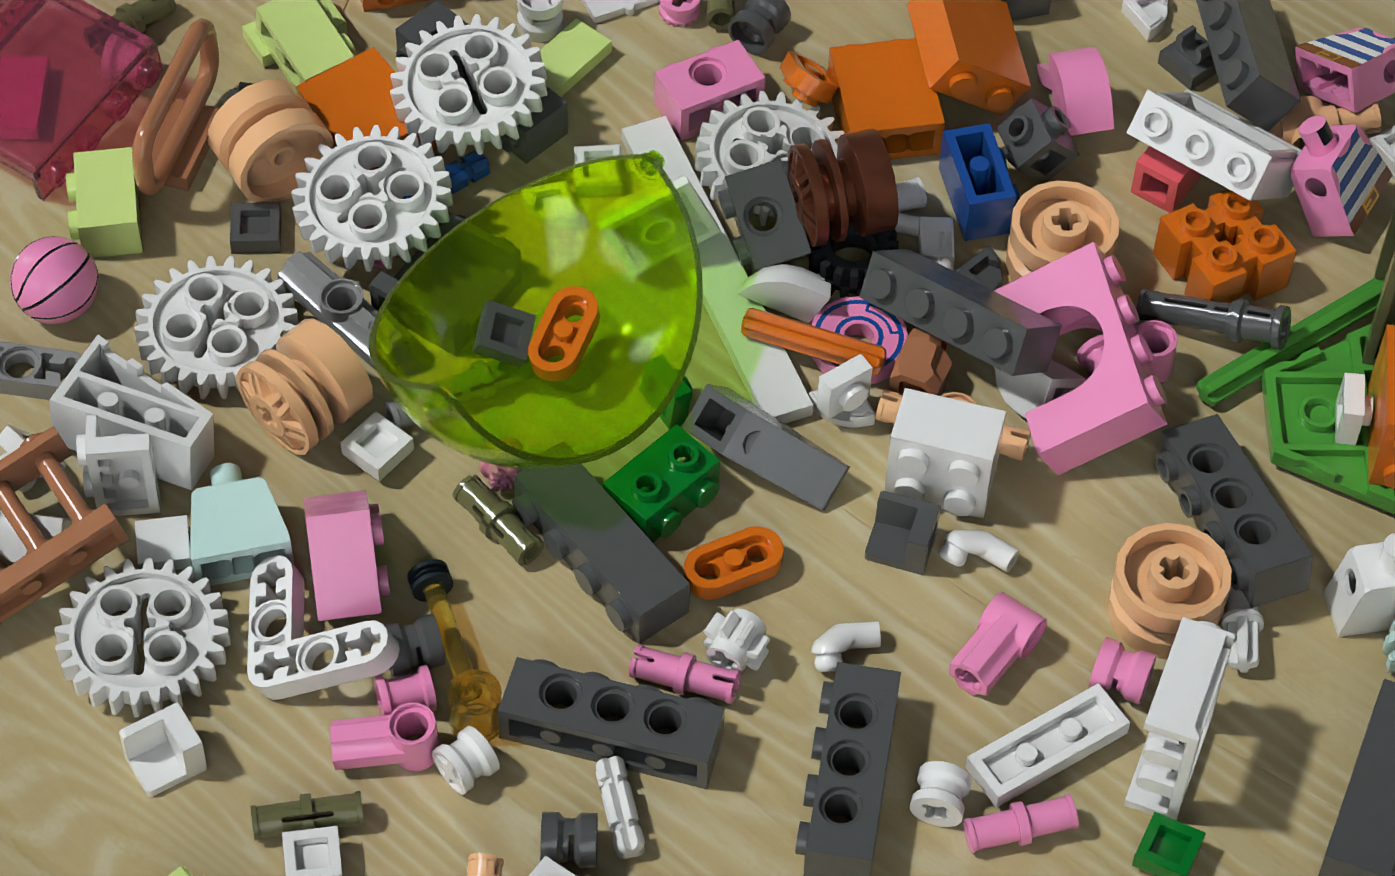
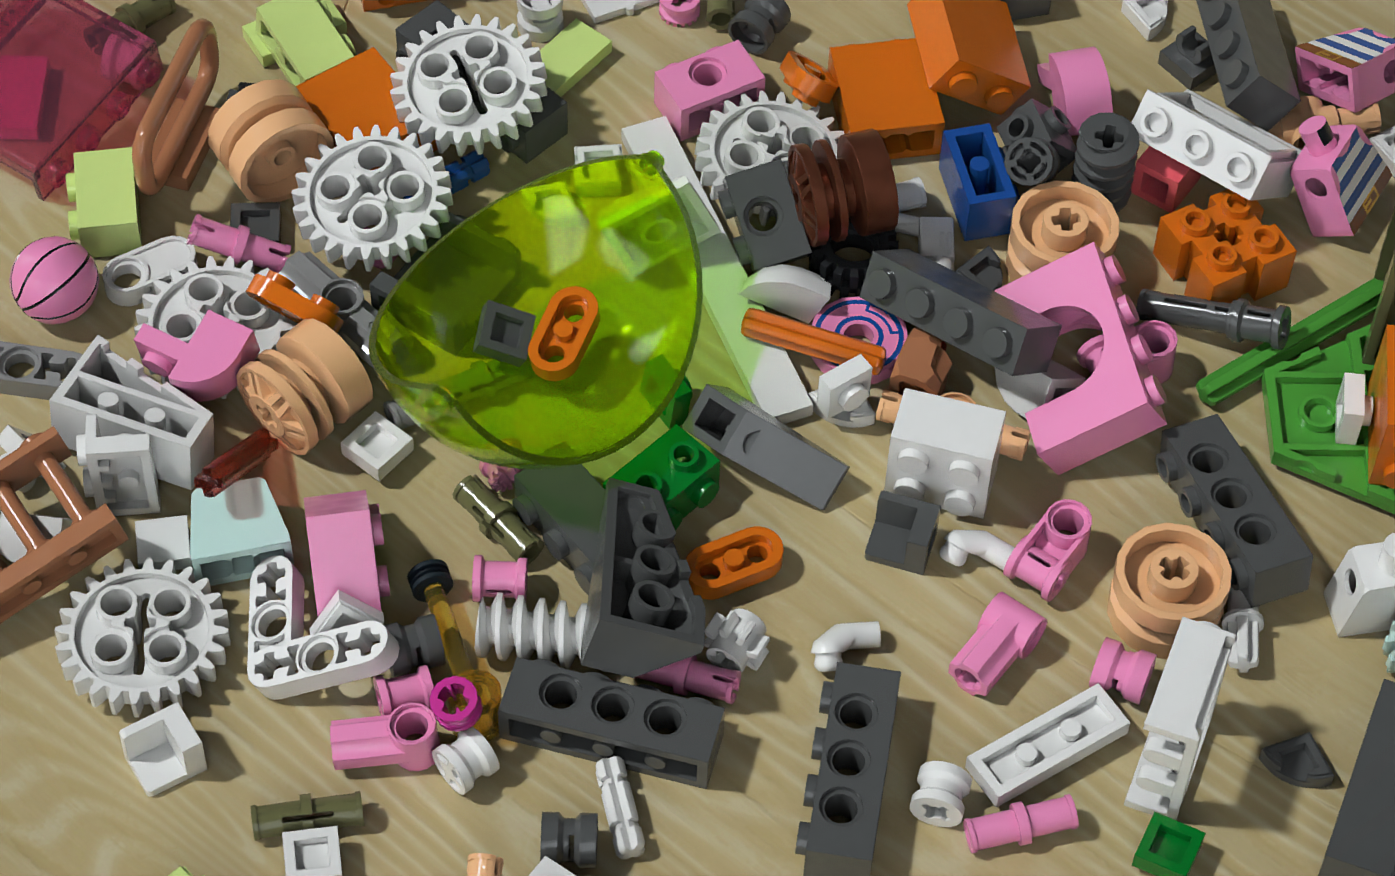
none -> white piece [102,236,198,307]
none -> bright pink brick [134,309,260,402]
none -> bright pink pin [187,214,291,273]
none -> clear red axle [194,428,279,498]
none -> orange plate [245,270,344,334]
none -> white tile [309,590,384,635]
none -> dark pink bush [429,676,483,732]
none -> bright pink bush [472,555,528,602]
none -> white piece [474,592,587,669]
none -> dark grey wedge [581,477,706,678]
none -> bright pink piece [1003,499,1092,602]
none -> dark grey wheel [1004,137,1060,186]
none -> dark grey piece [1071,113,1140,213]
none -> dark grey tile [1259,732,1334,788]

